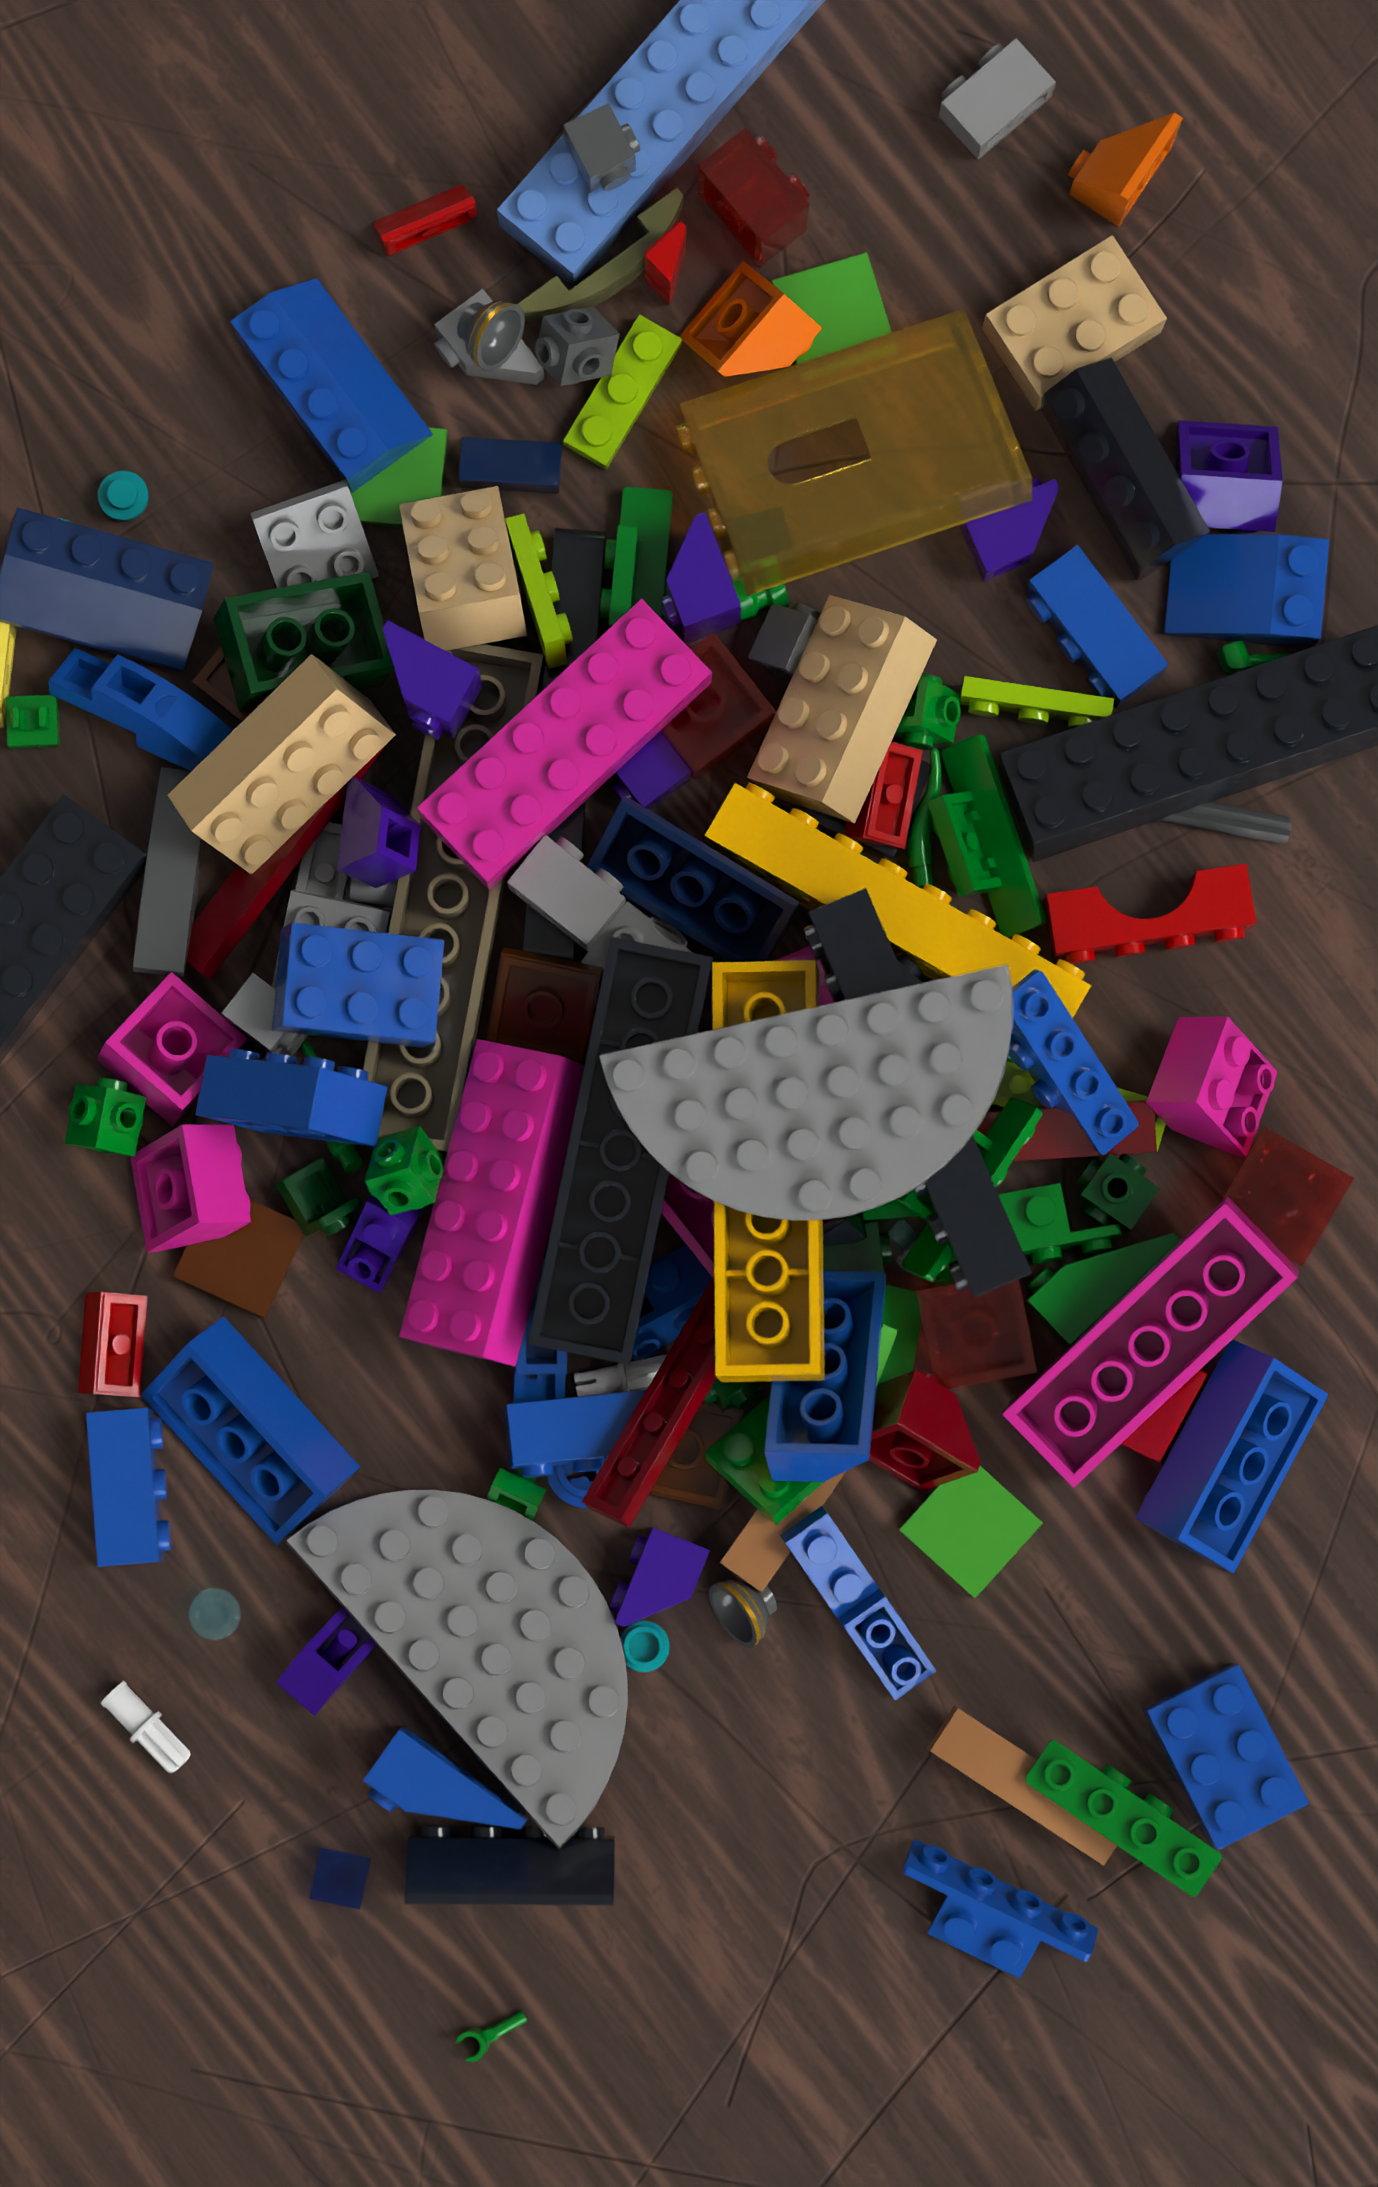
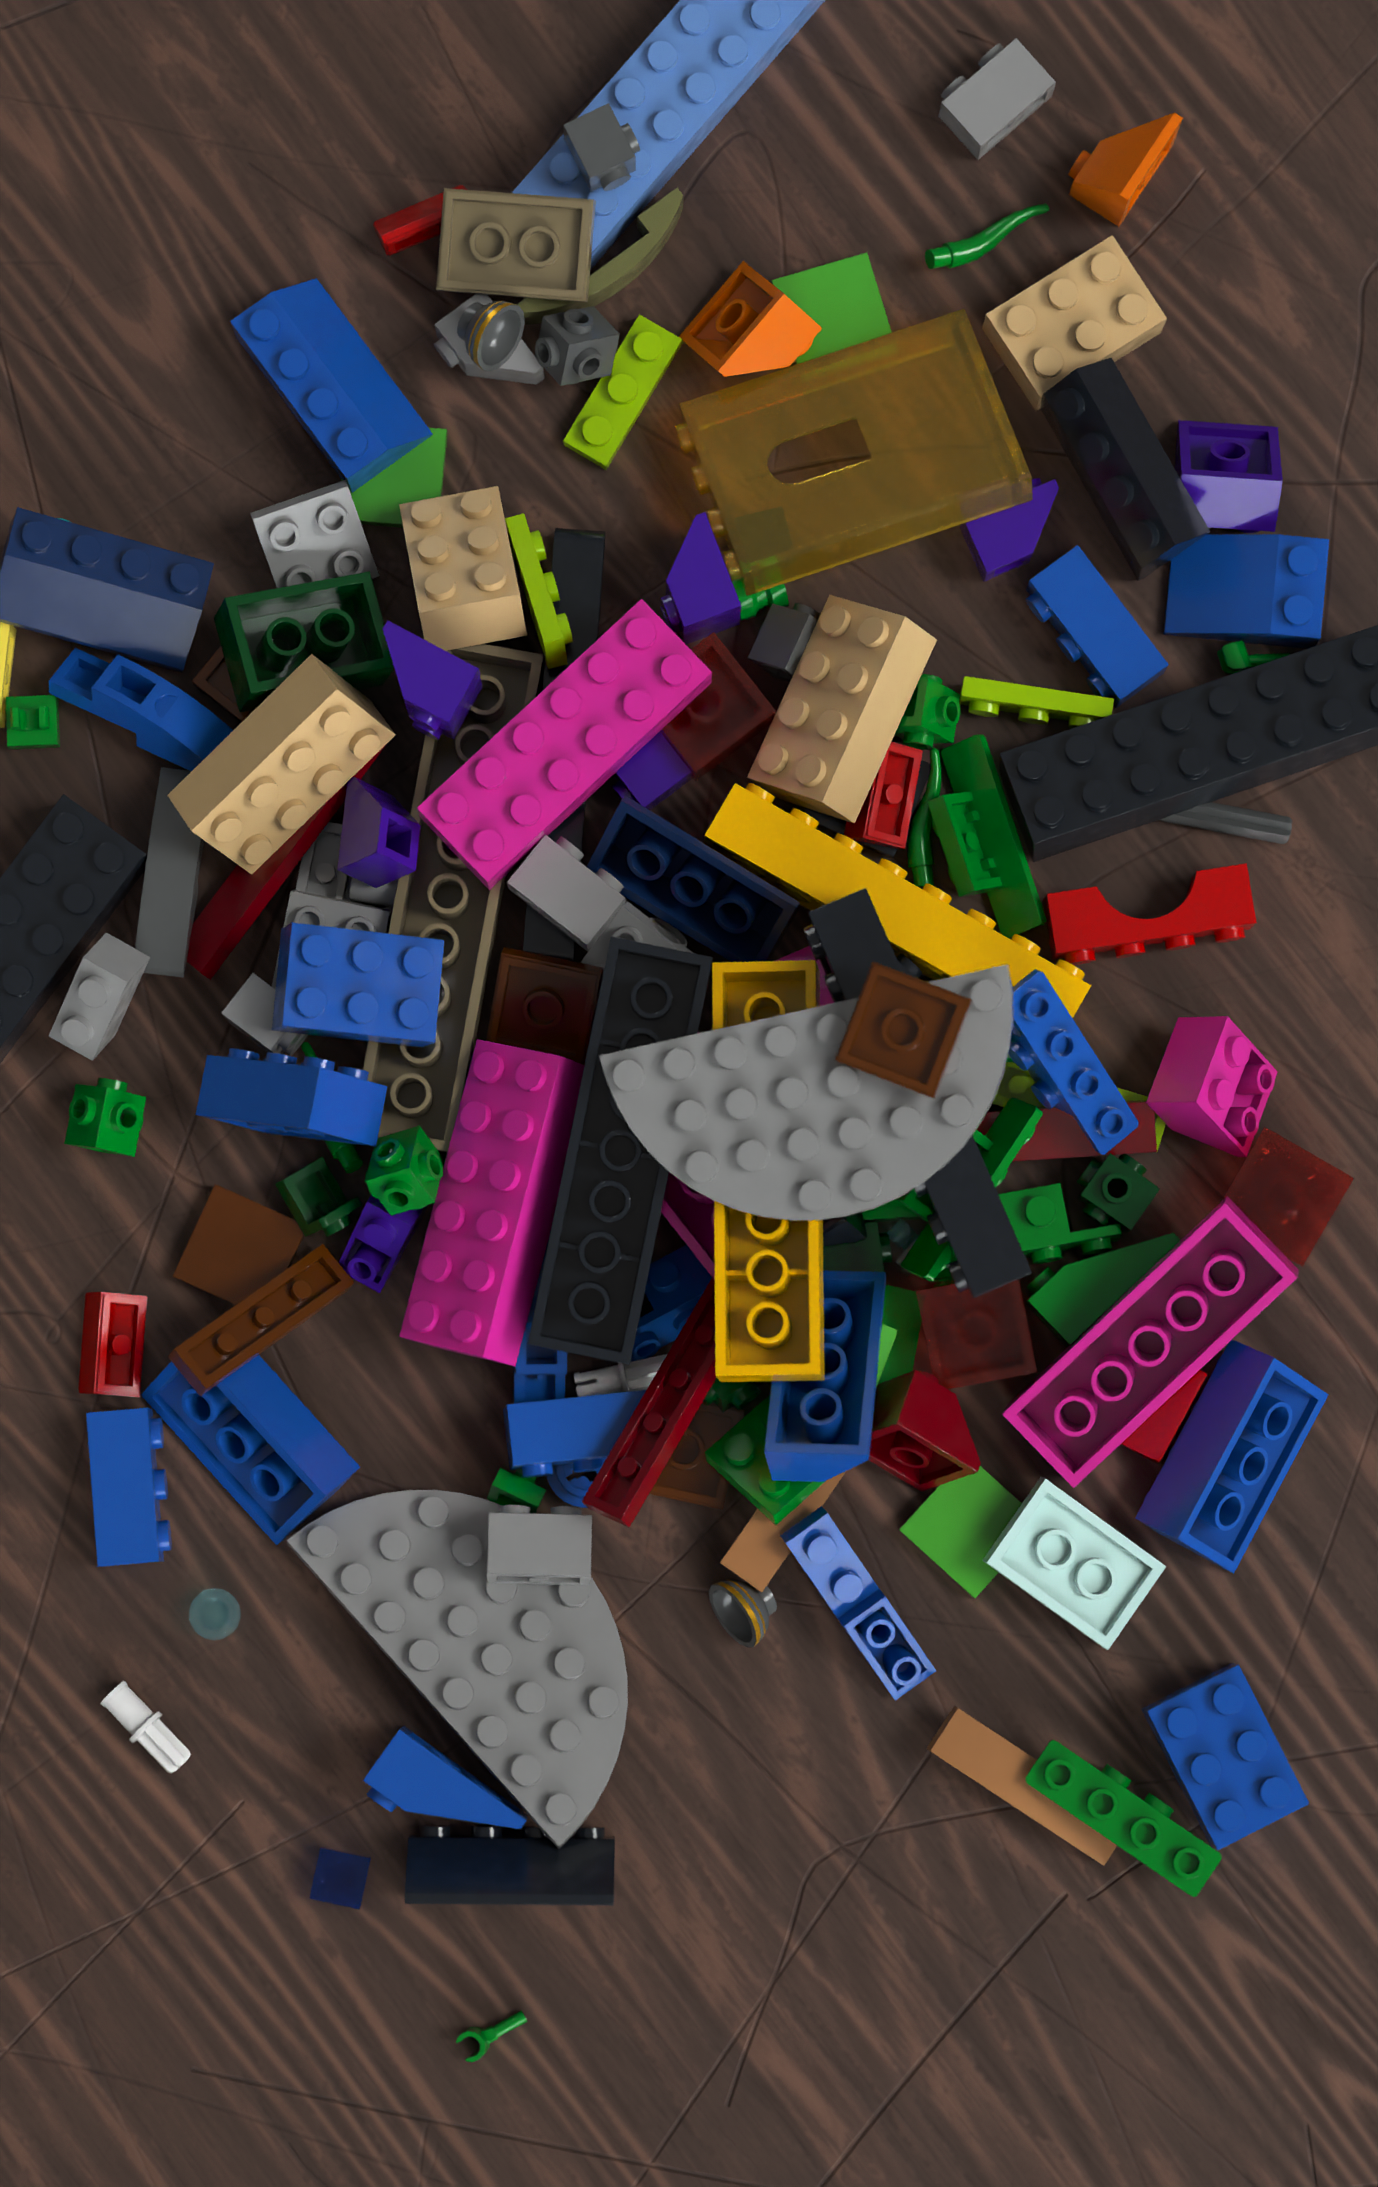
dark pink slope [96,972,248,1126] -> none
teal plate [98,471,149,521] -> none
dark pink slope [130,1125,251,1253] -> none
dark purple slope [276,1606,377,1716] -> none
dark blue slope [458,437,562,493] -> none
green bracket [600,487,673,628] -> none
dark purple slope [609,1528,710,1627] -> none
teal plate [620,1621,670,1672] -> none
red slope [644,221,686,305] -> none
clear red brick [697,128,810,268] -> none
blue bracket [902,1840,1098,1979] -> none
none -> light grey brick [49,933,150,1061]
none -> reddish brown plate [168,1244,355,1396]
none -> dark tan tile [436,188,596,302]
none -> light grey brick [487,1505,592,1586]
none -> reddish brown tile [835,961,972,1098]
none -> green animal [925,204,1049,269]
none -> light aqua plate [982,1477,1166,1650]

